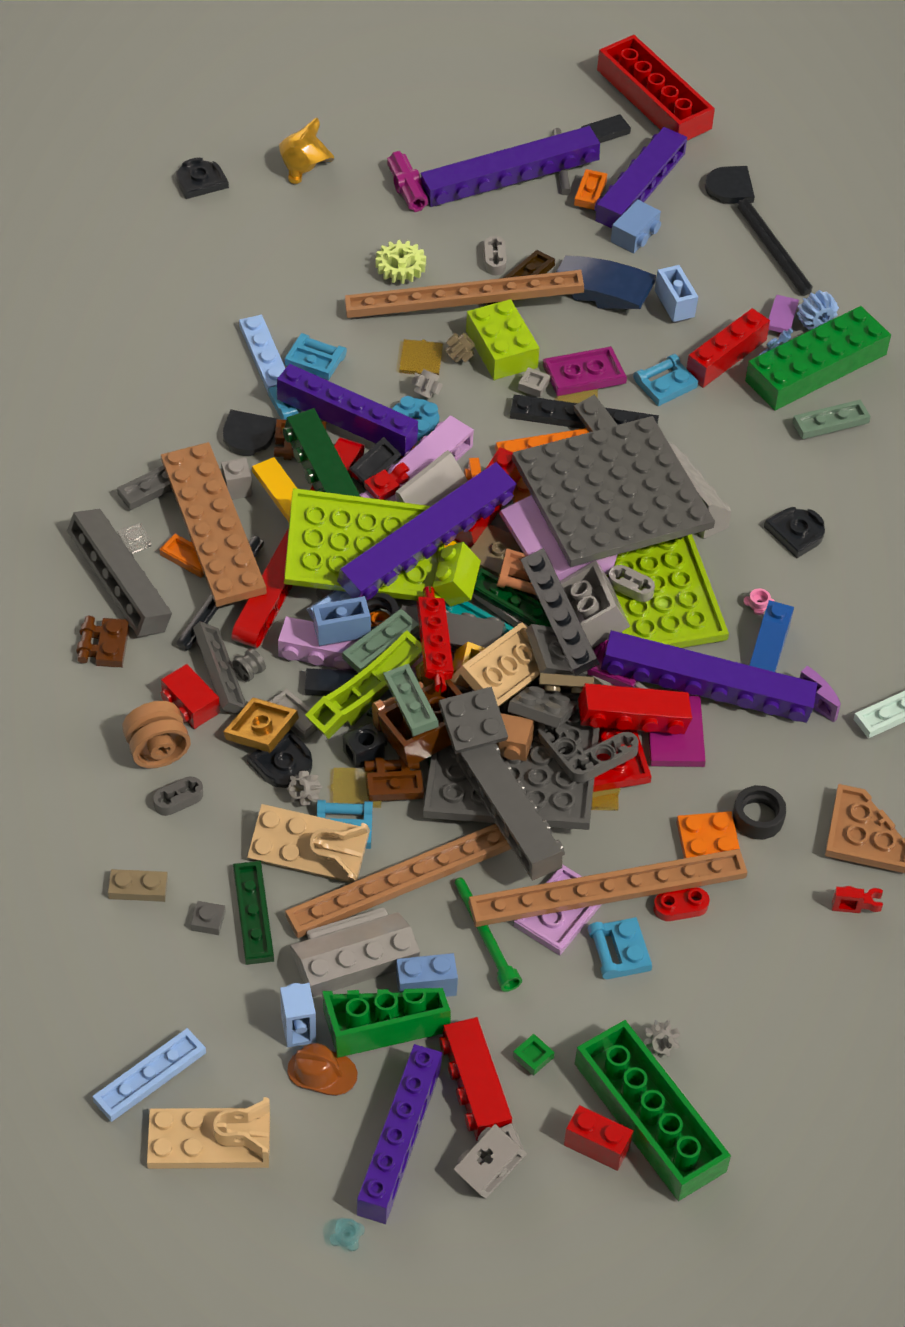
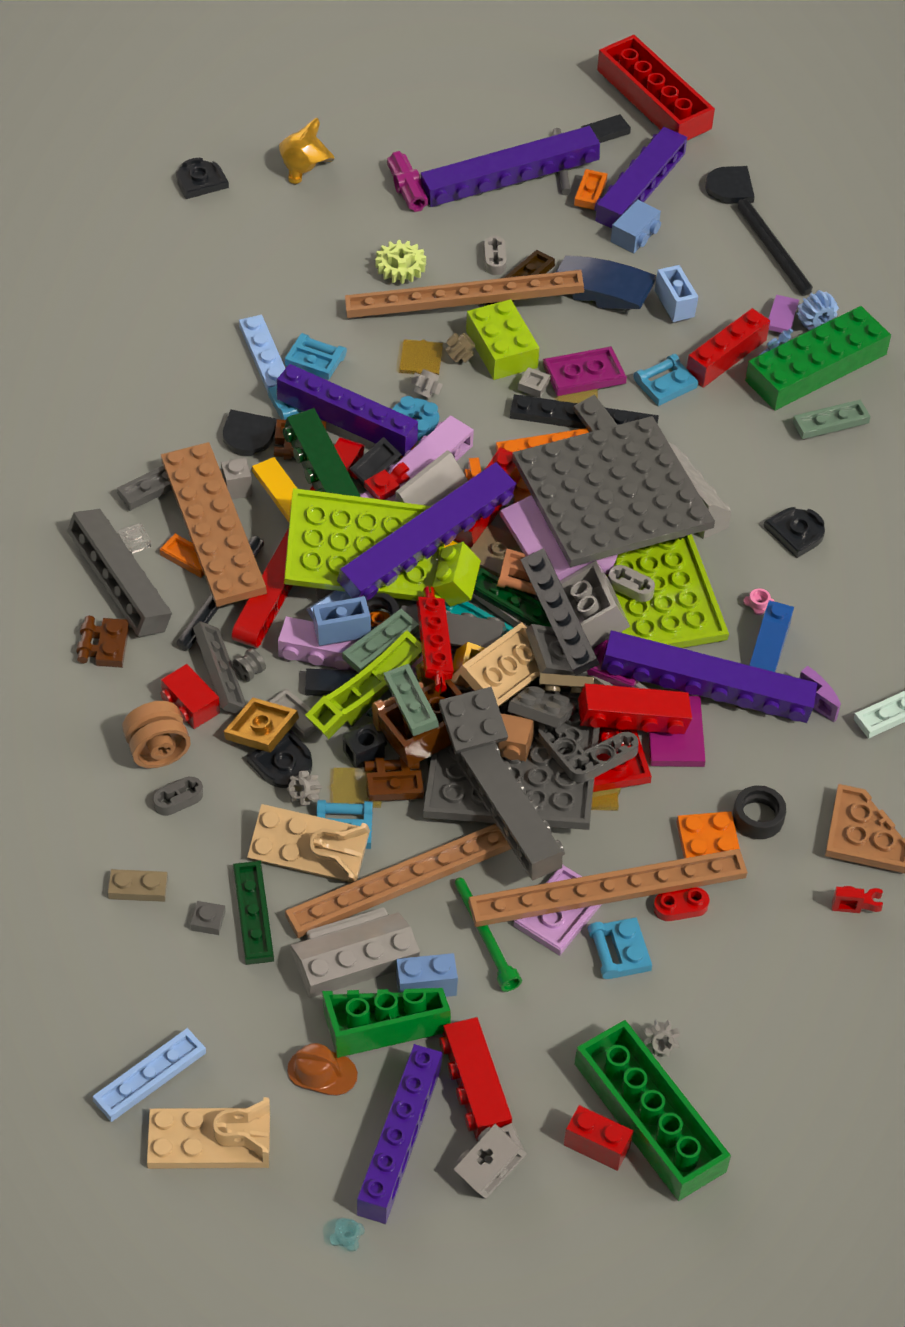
light blue brick [280,983,316,1048] -> none
green plate [513,1034,555,1076] -> none

